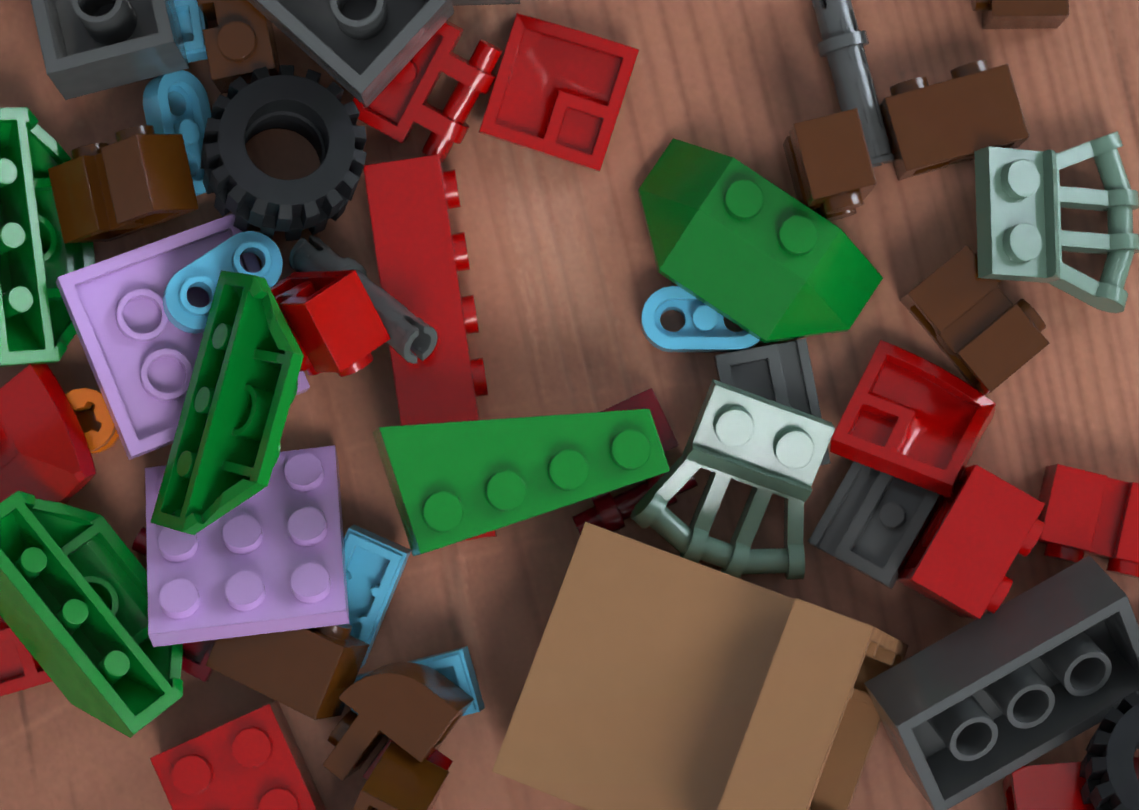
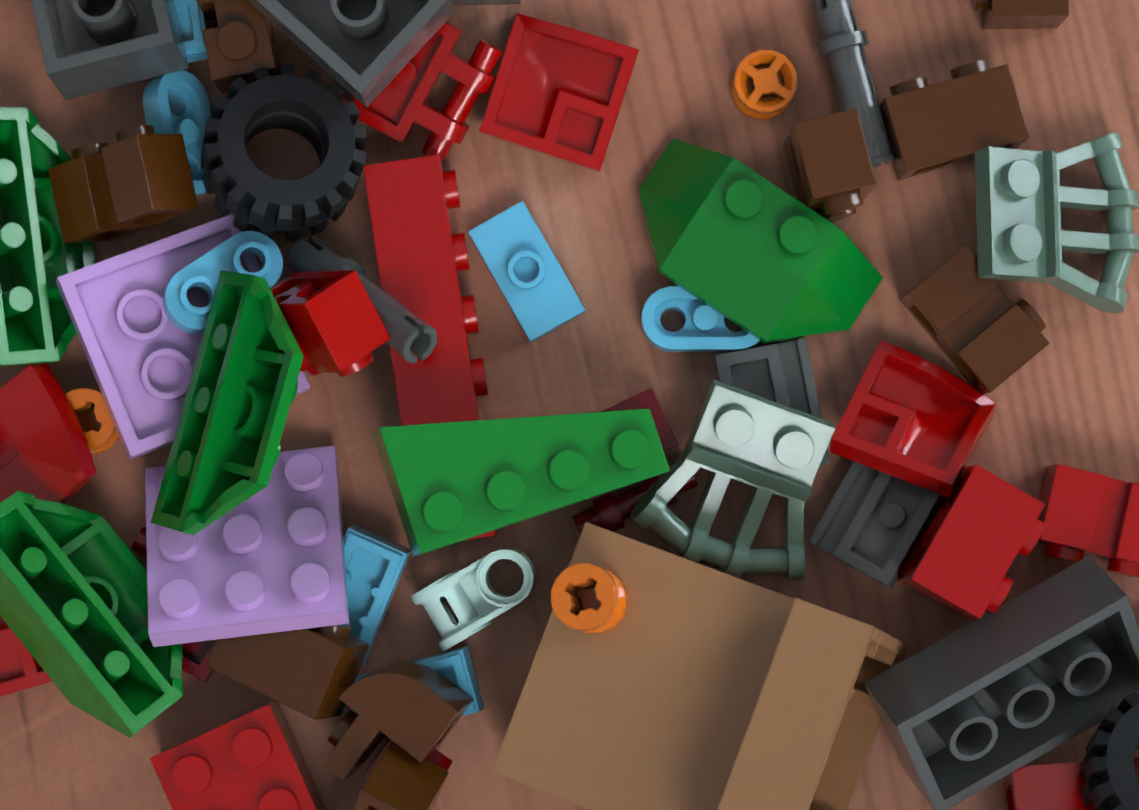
none -> light aqua piece [411,548,536,652]
none -> medium azure plate [468,201,586,343]
none -> orange wheel [551,563,628,634]
none -> orange wheel [731,50,797,120]

